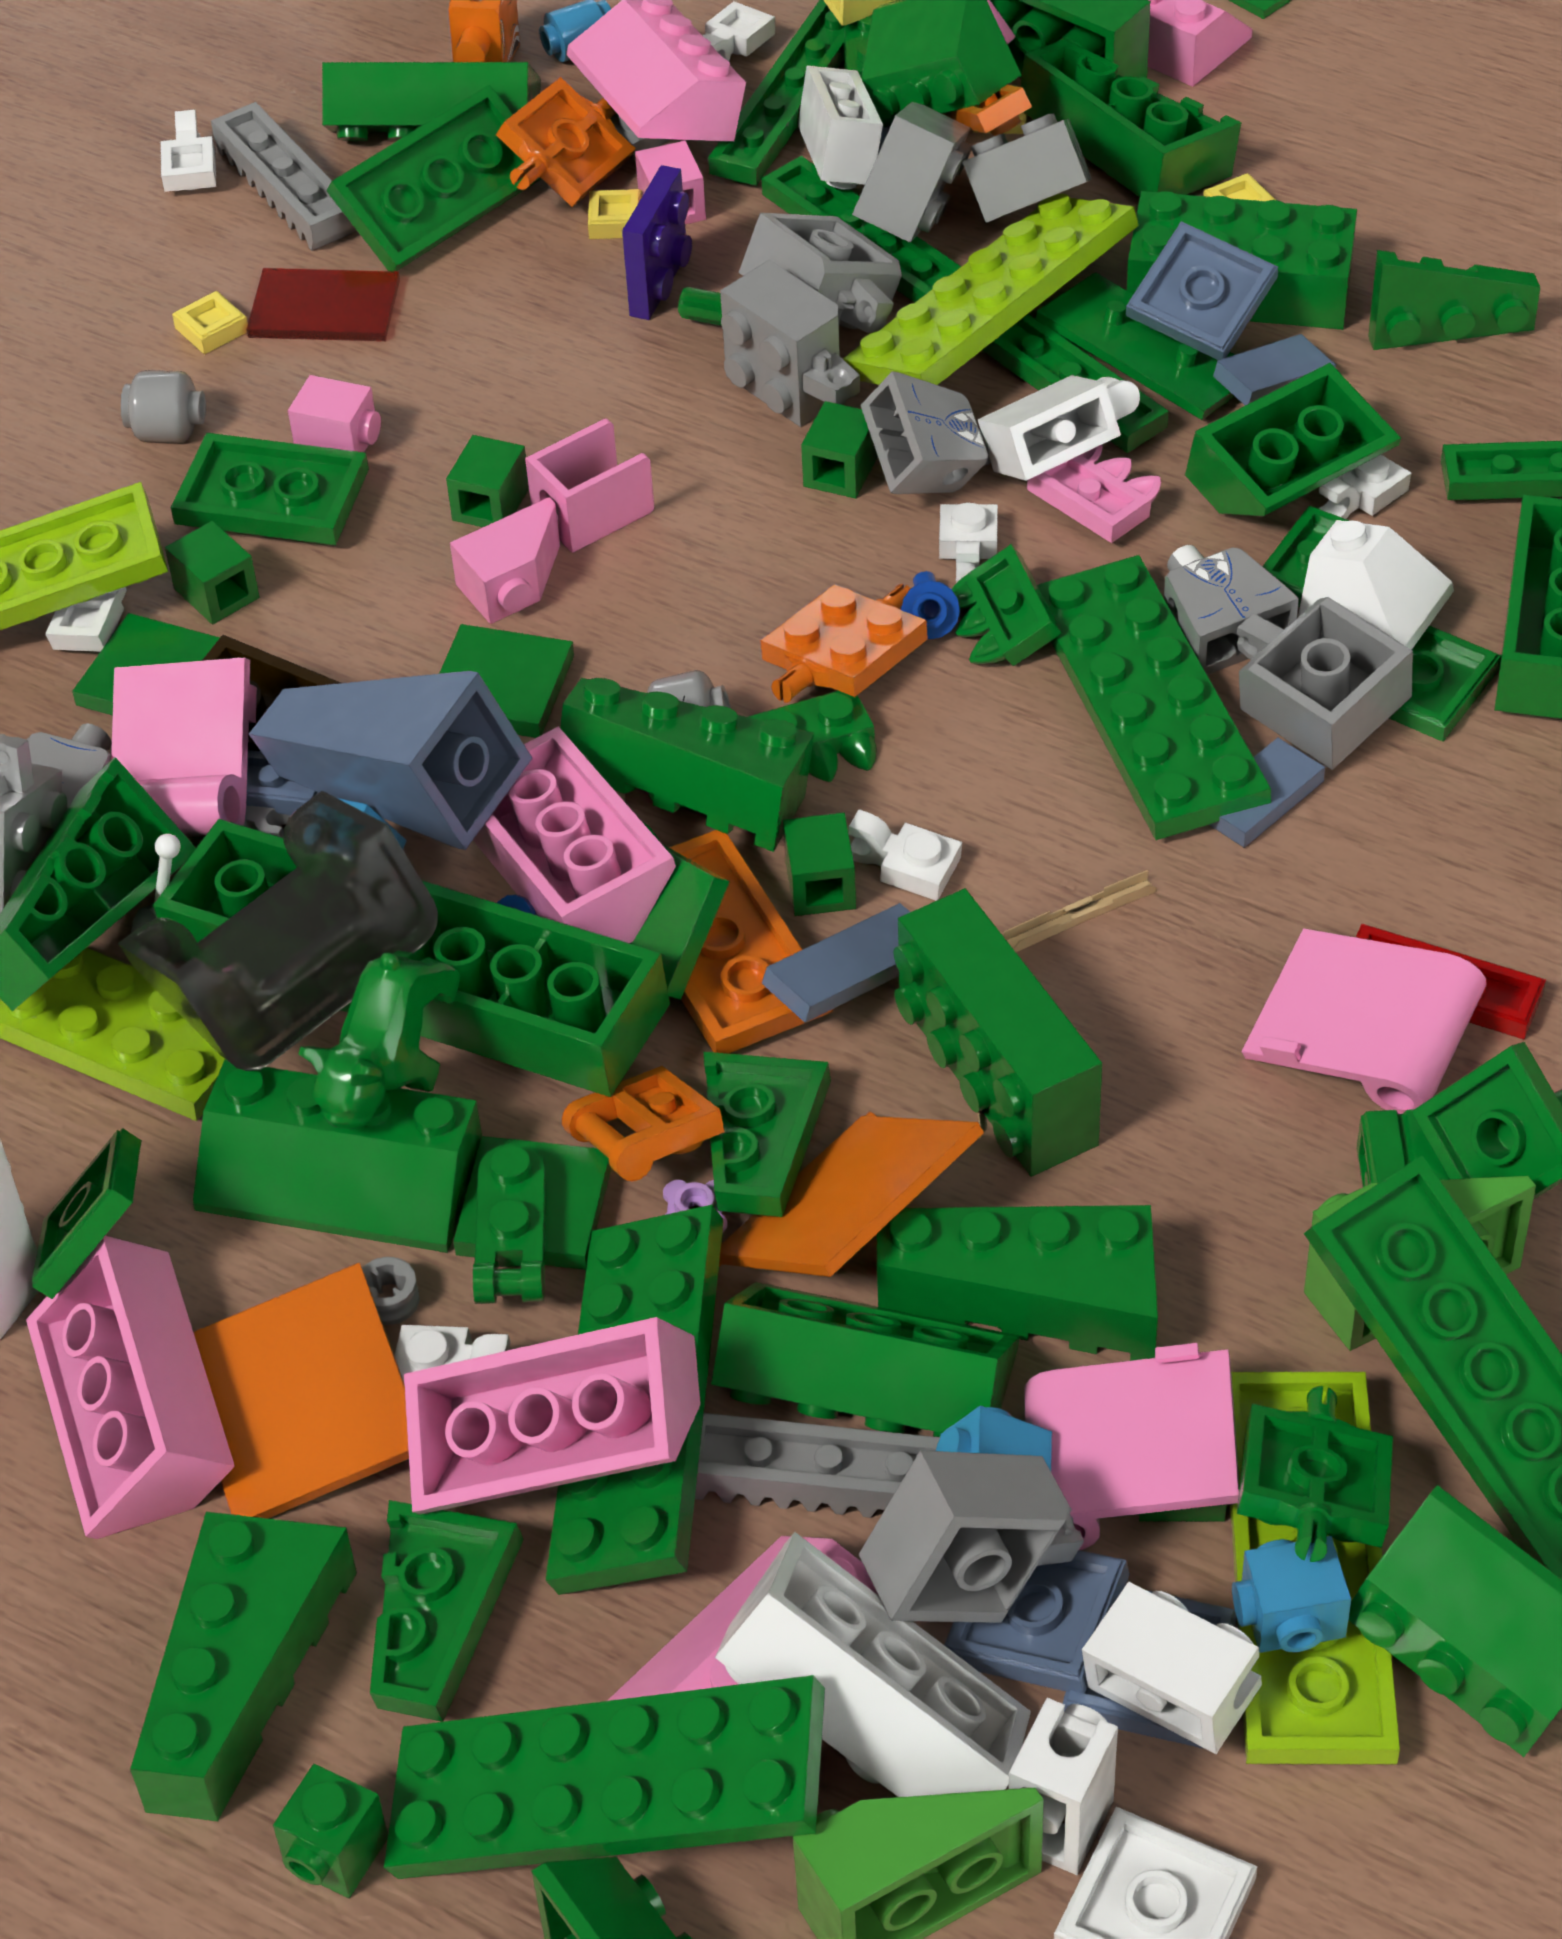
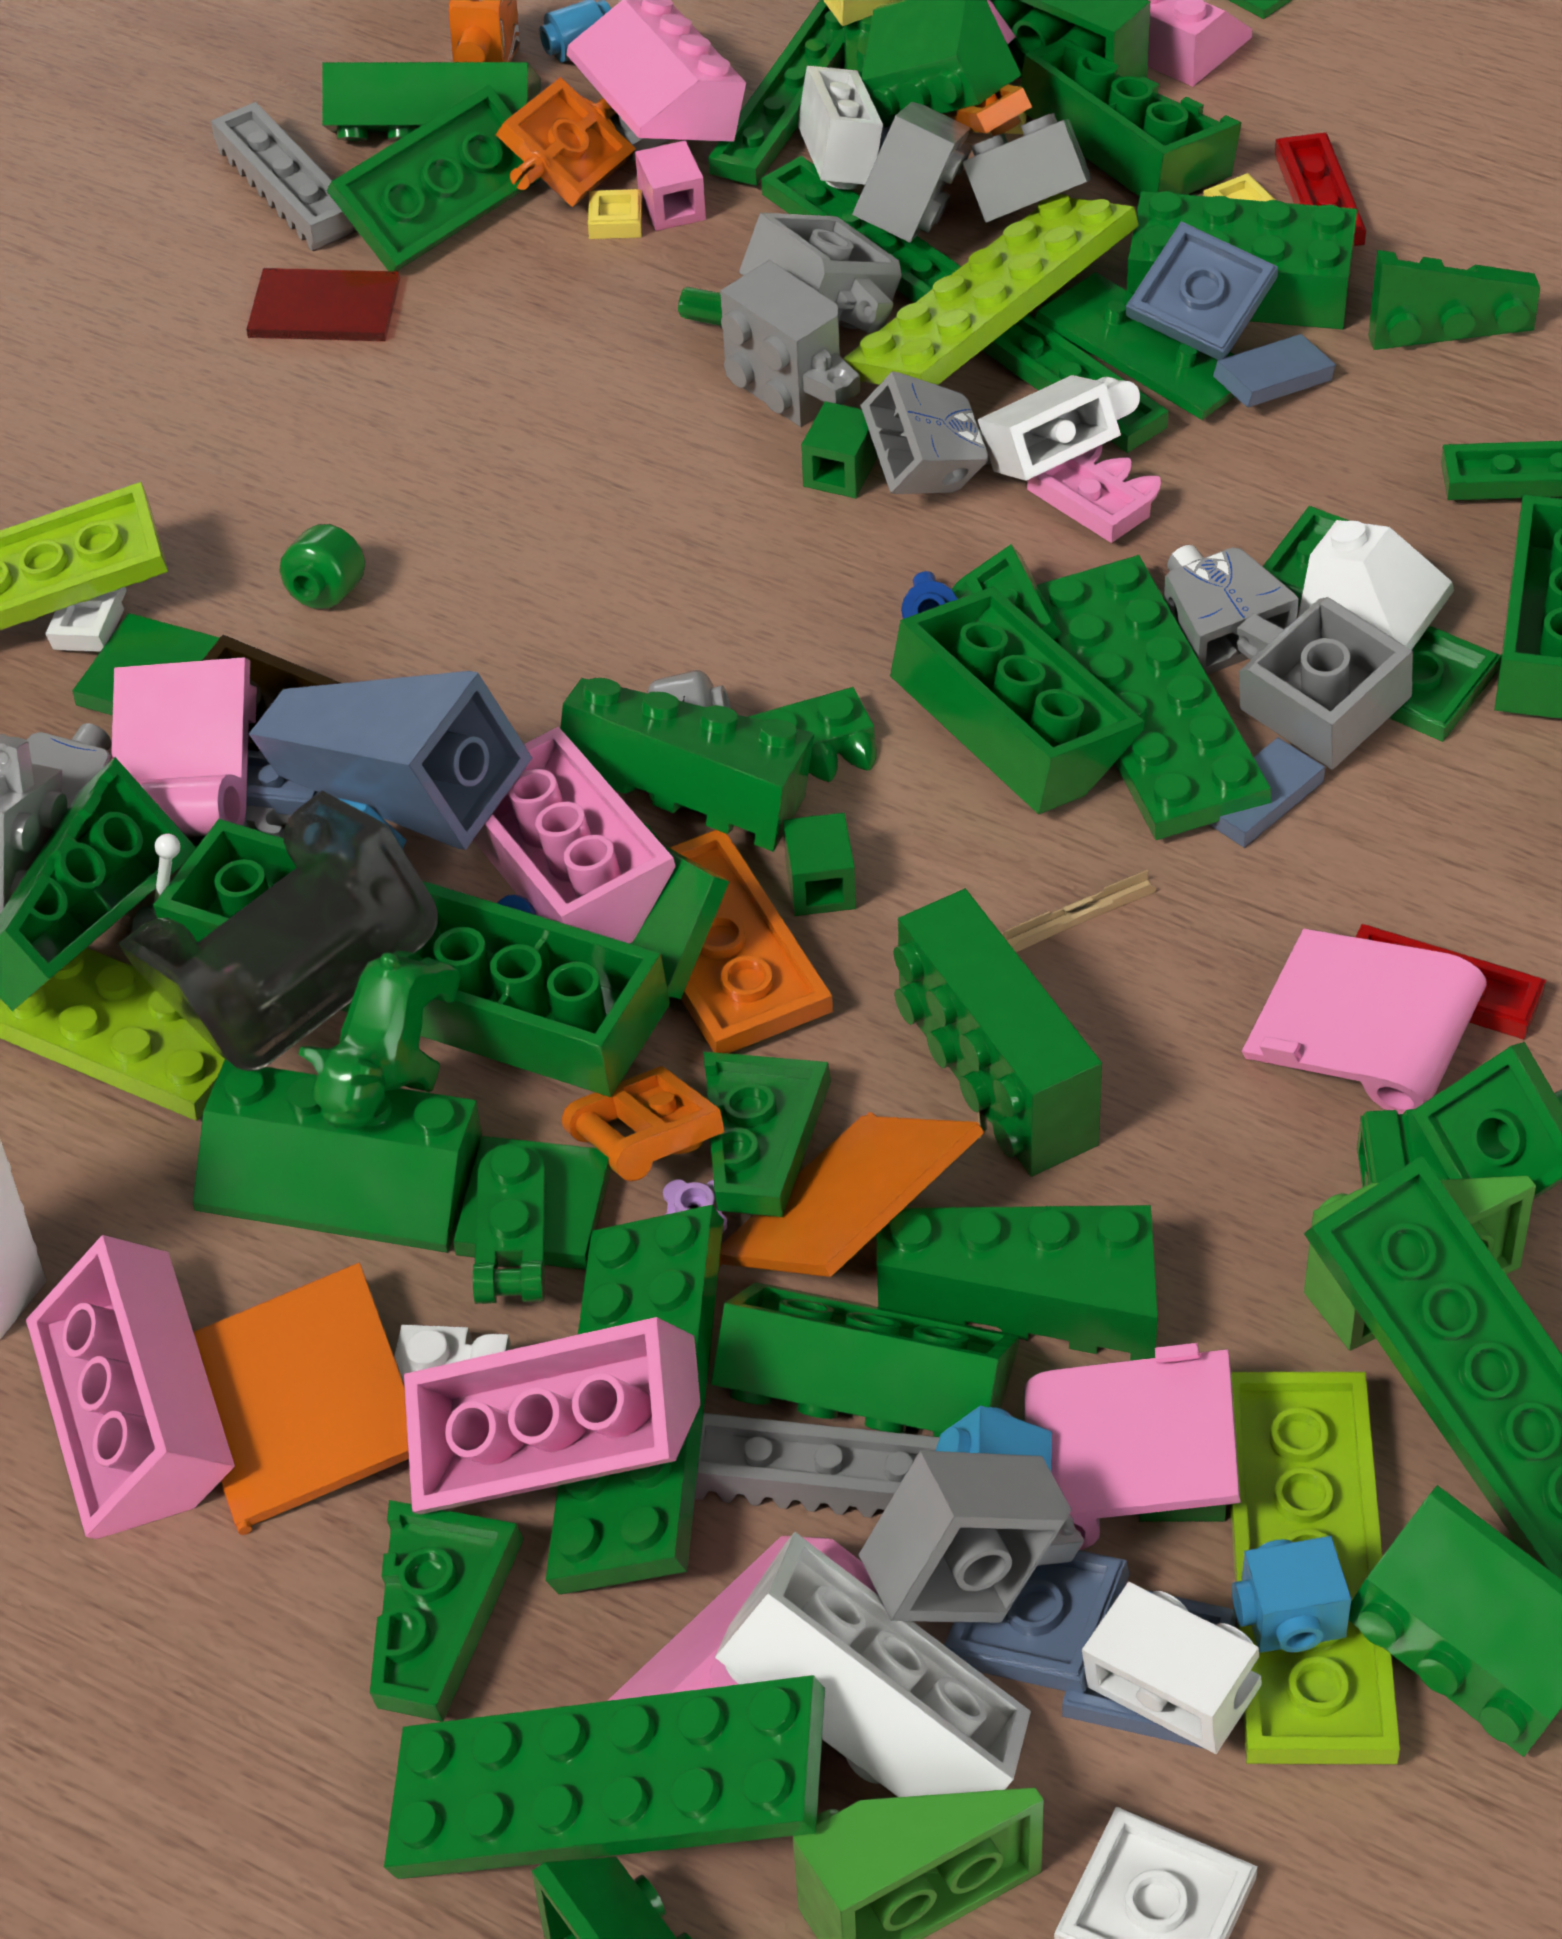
green tile [32,1128,142,1299] -> none
light grey head [121,370,206,443] -> none
green wedge [130,1511,357,1822] -> none
white plate [161,110,216,192] -> none
green brick [165,521,260,625] -> none
green plate [170,432,369,545] -> none
light yellow tile [172,291,249,355] -> none
green brick [273,1763,388,1899] -> none
bright pink brick [288,375,381,452] -> none
light grey bush [363,1257,420,1325] -> none
green tile [439,624,574,738] -> none
green brick [446,434,529,527] -> none
bright pink slope [450,497,560,624] -> none
bright pink piece [525,418,654,553] -> none
dark purple plate [622,165,692,320] -> none
white plate [703,1,775,61] -> none
orange plate [760,584,928,703] -> none
sand blue tile [762,903,910,1023] -> none
white plate [849,809,962,901] -> none
white plate [939,503,998,583] -> none
white brick [1009,1697,1118,1875] -> none
green slope [1185,363,1401,516] -> none
green plate [1237,1386,1393,1562] -> none
white plate [1319,455,1411,519] -> none
none -> green head [279,524,366,609]
none -> green slope [890,586,1145,815]
none -> red tile [1275,132,1366,246]

